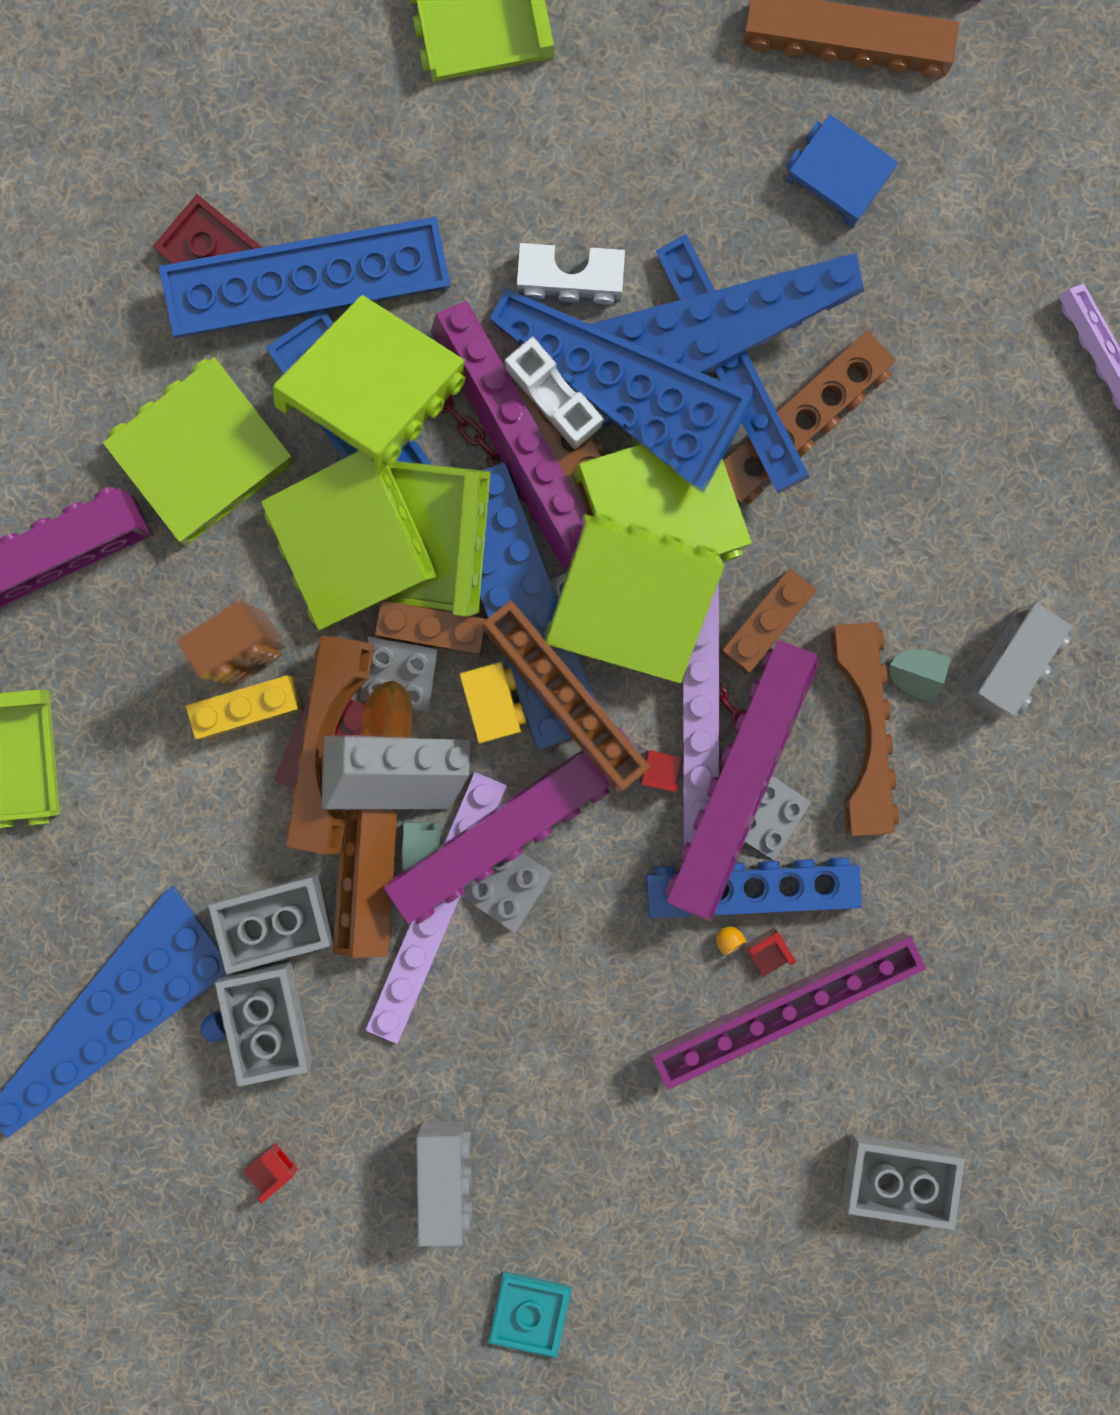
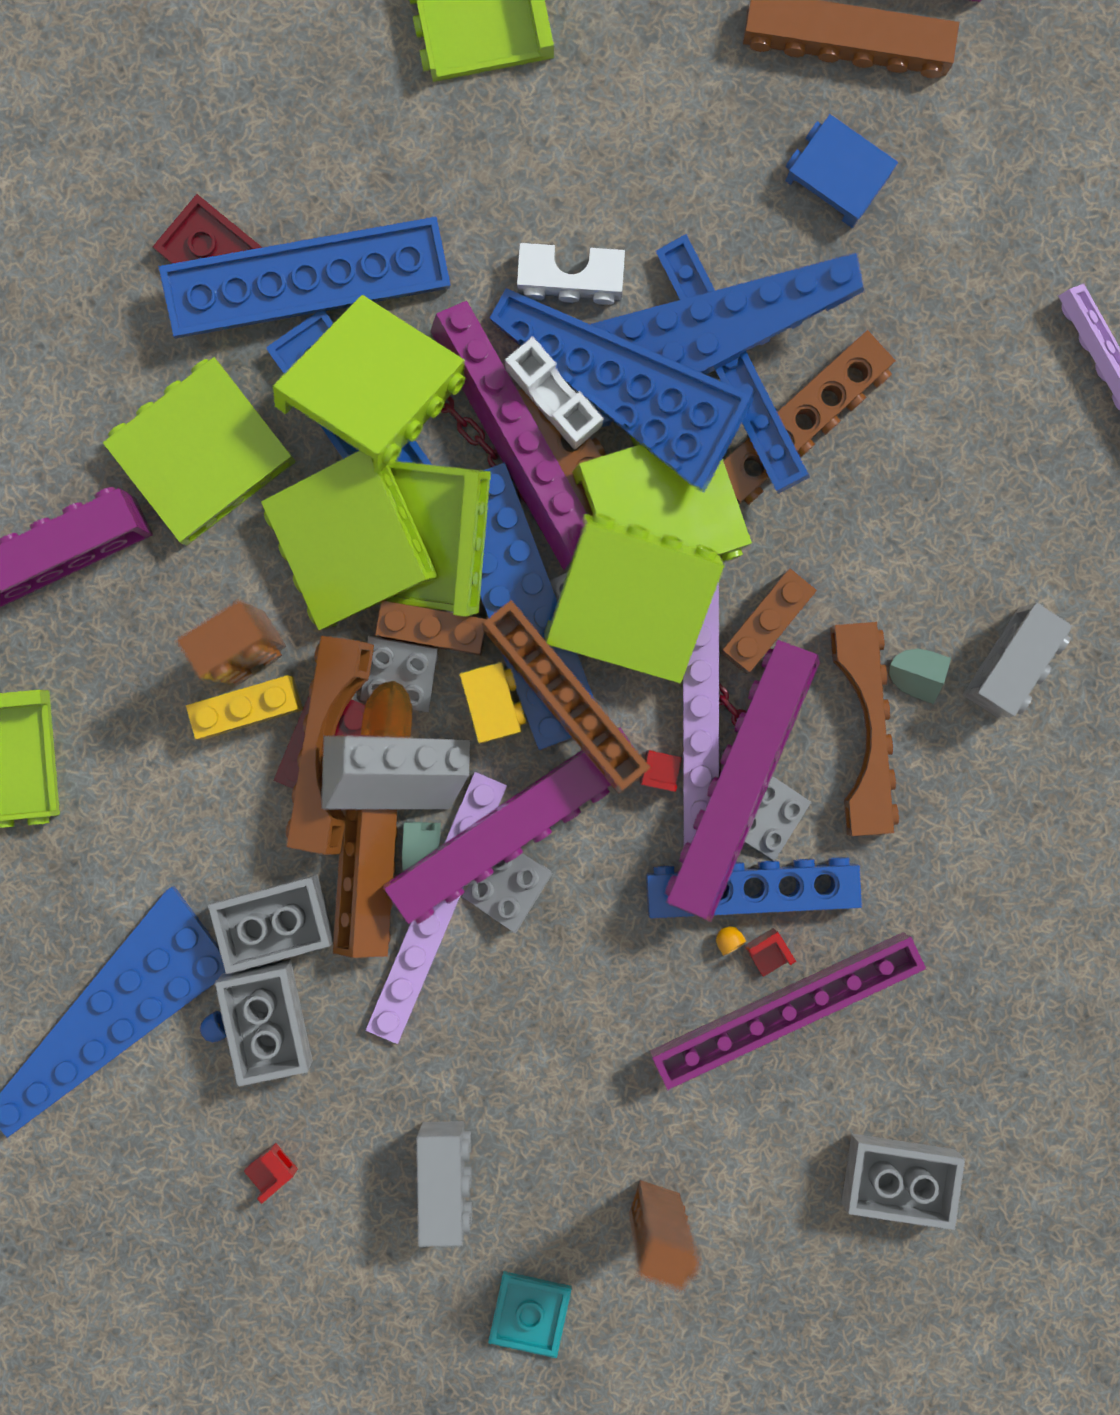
none -> dark orange brick [629,1180,700,1291]

